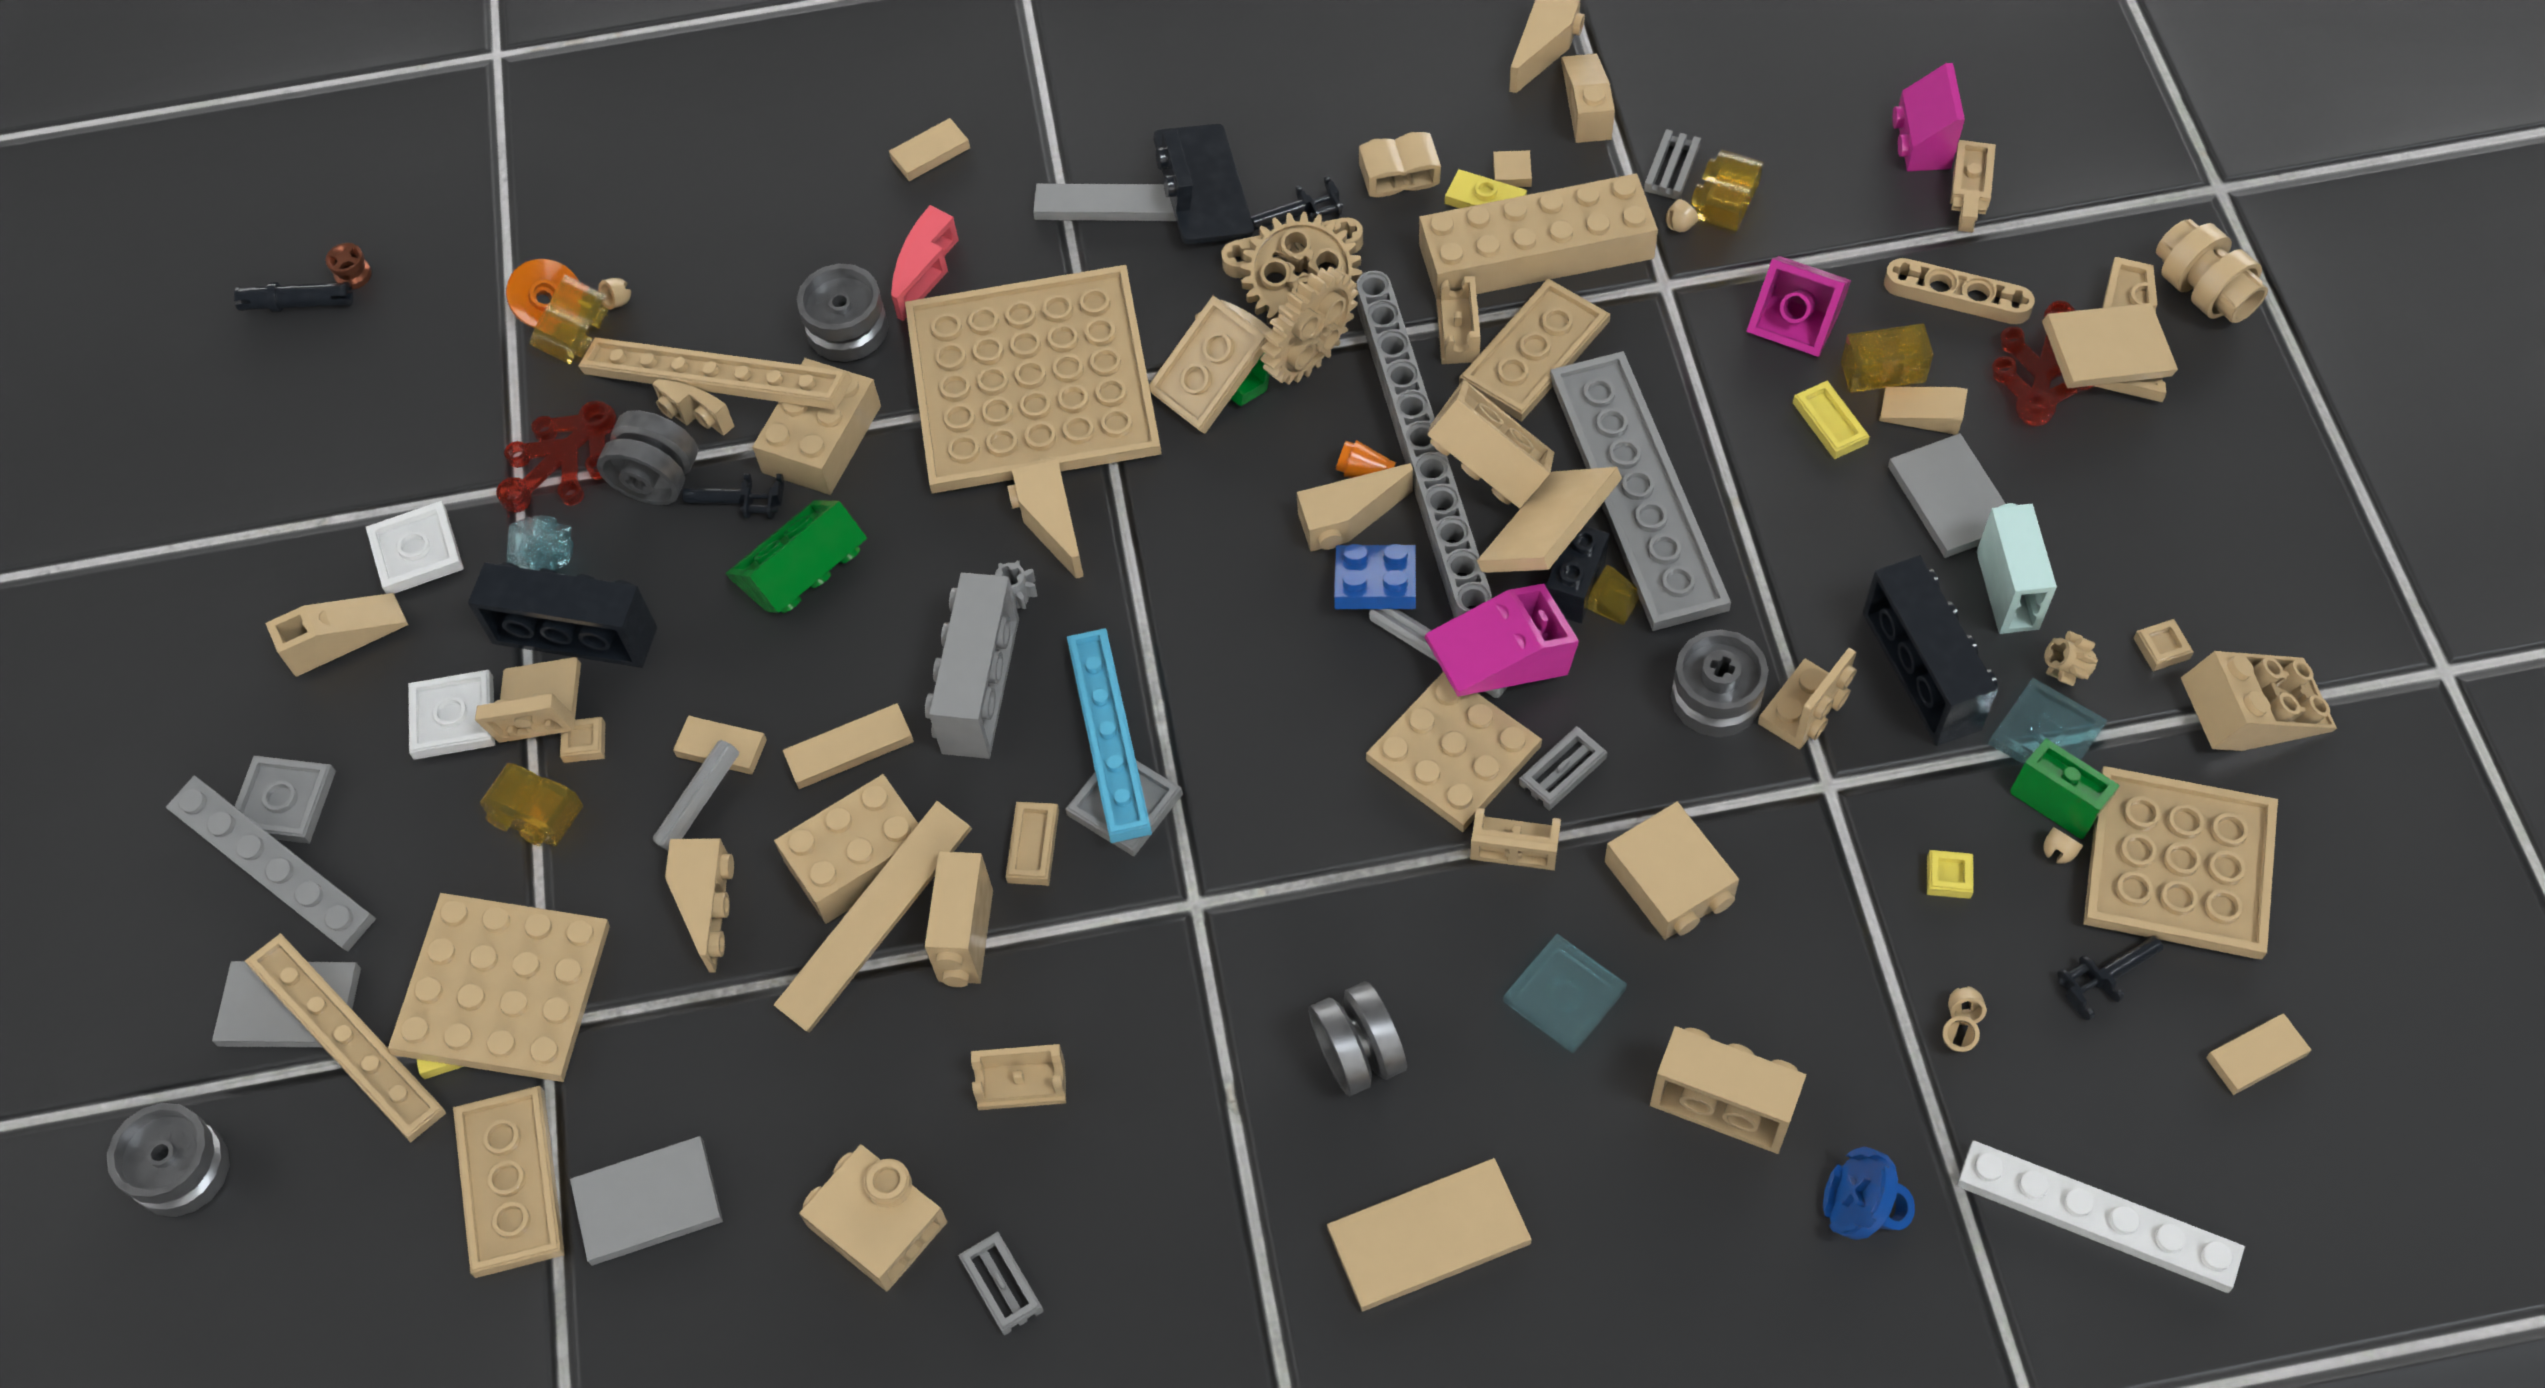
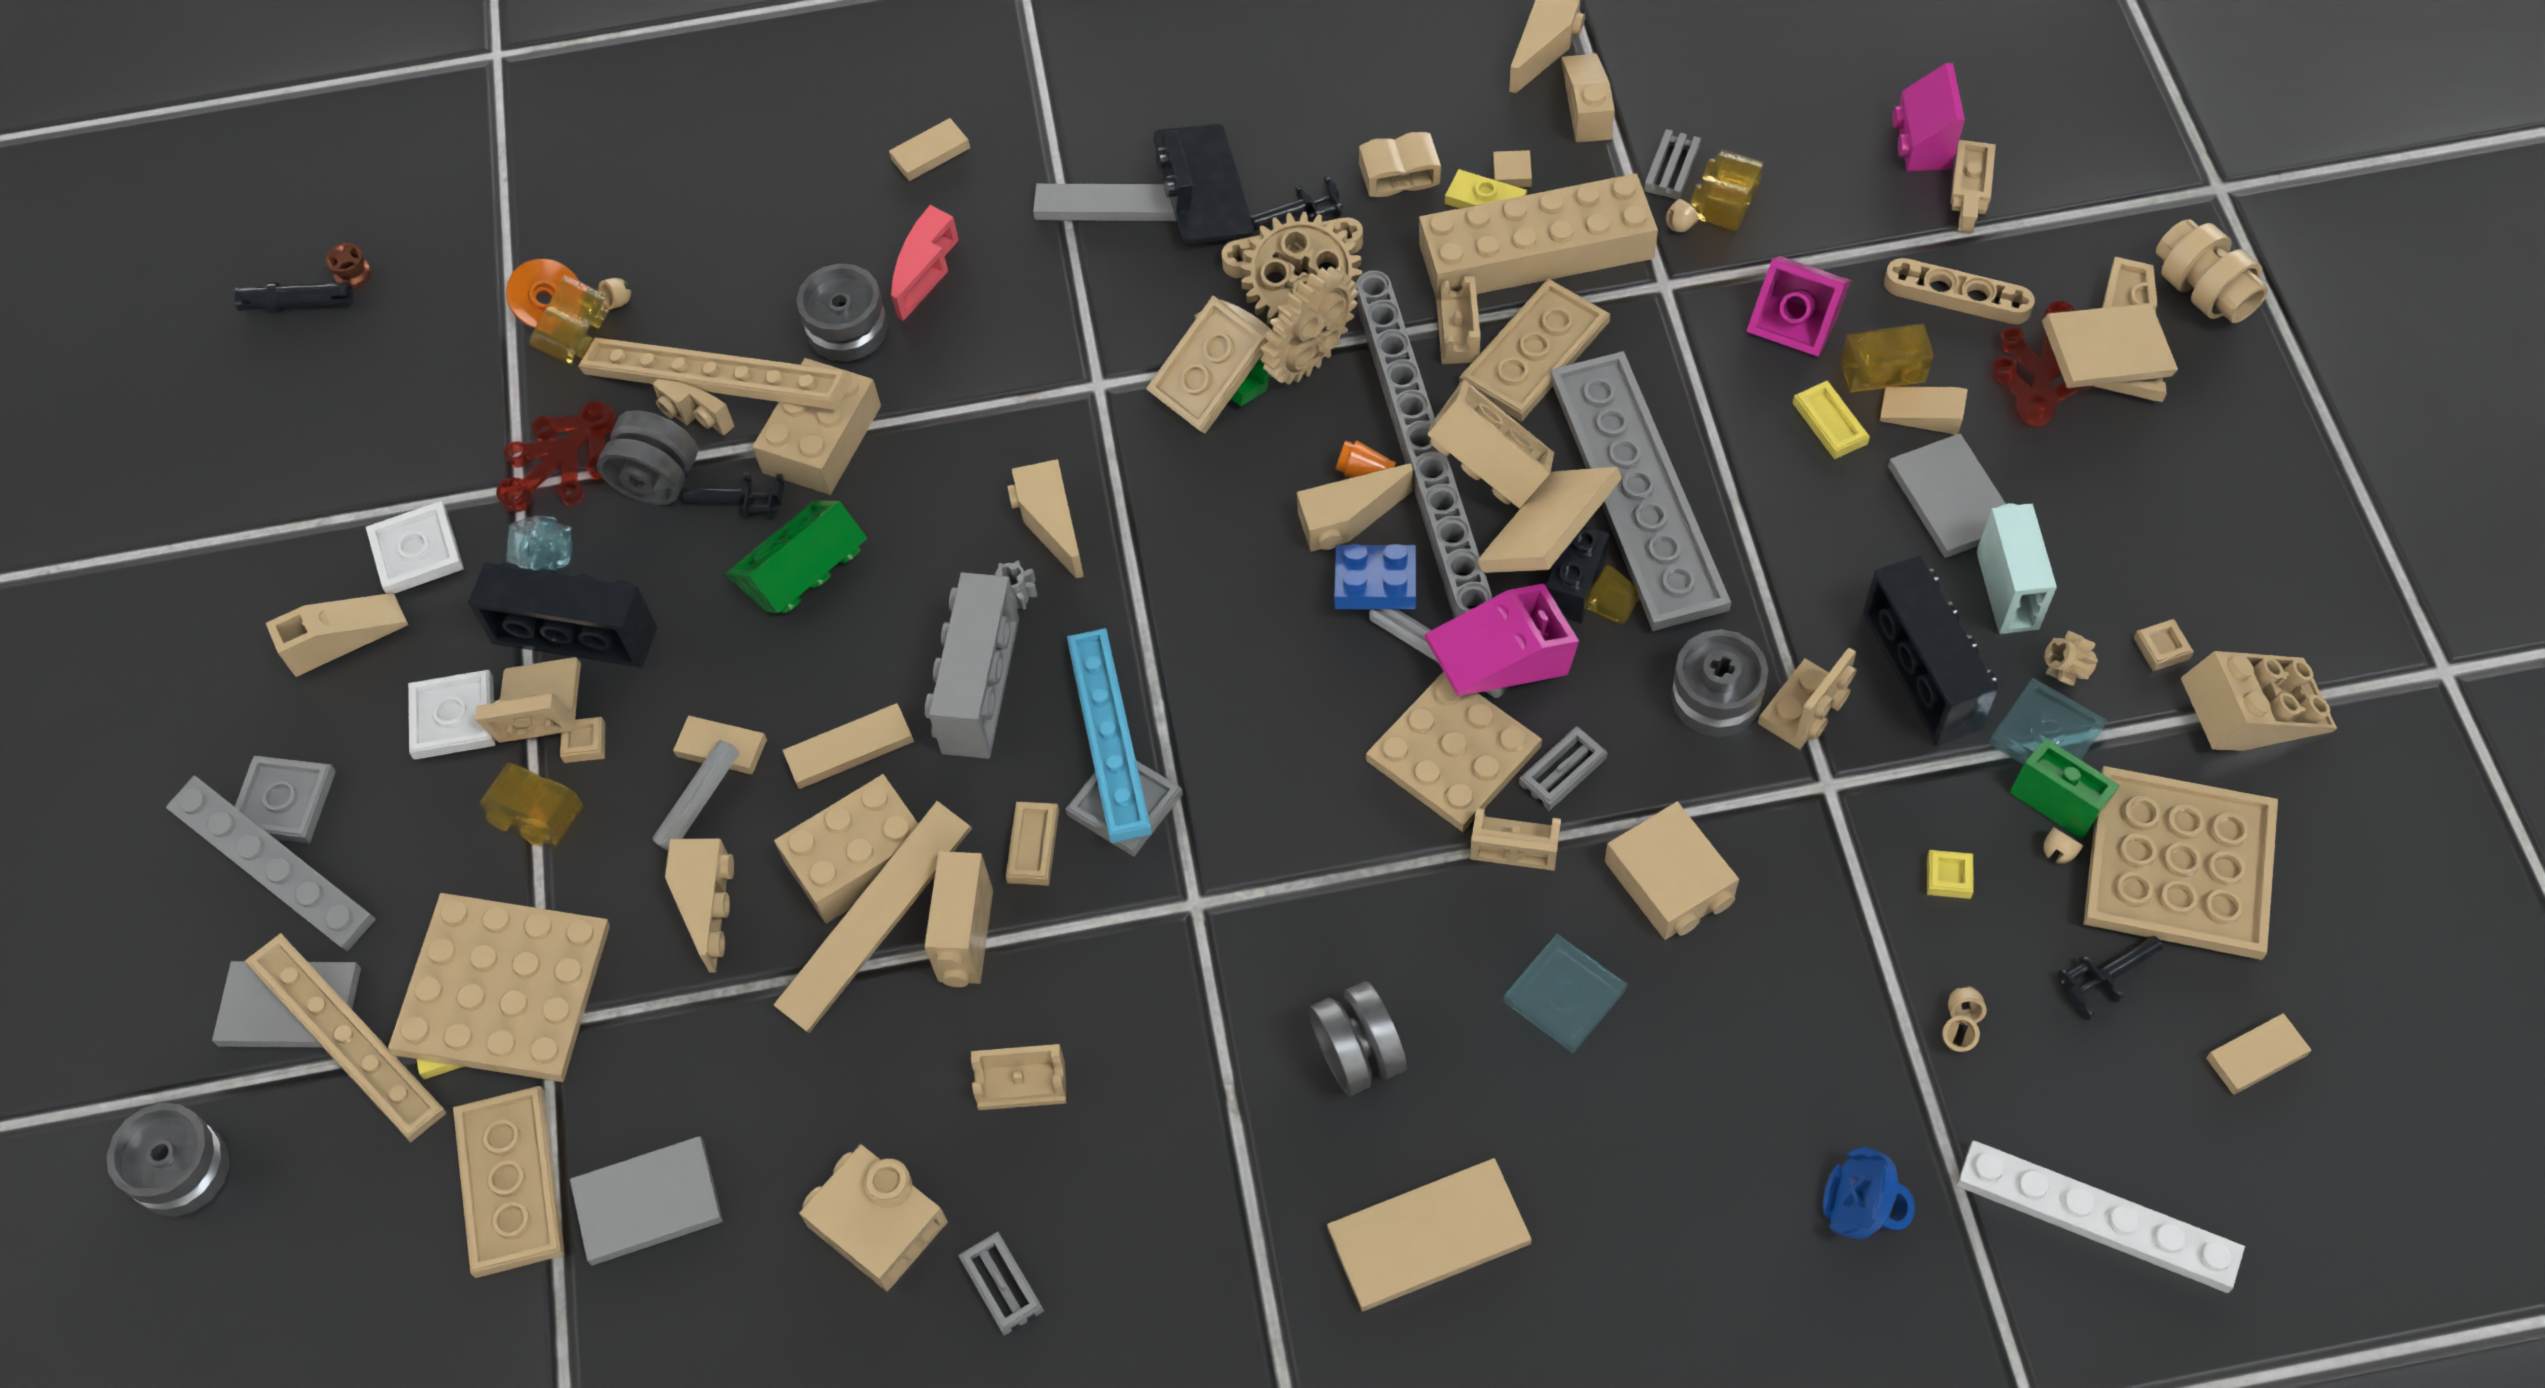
tan plate [905,265,1161,494] -> none
tan brick [1650,1026,1807,1154] -> none

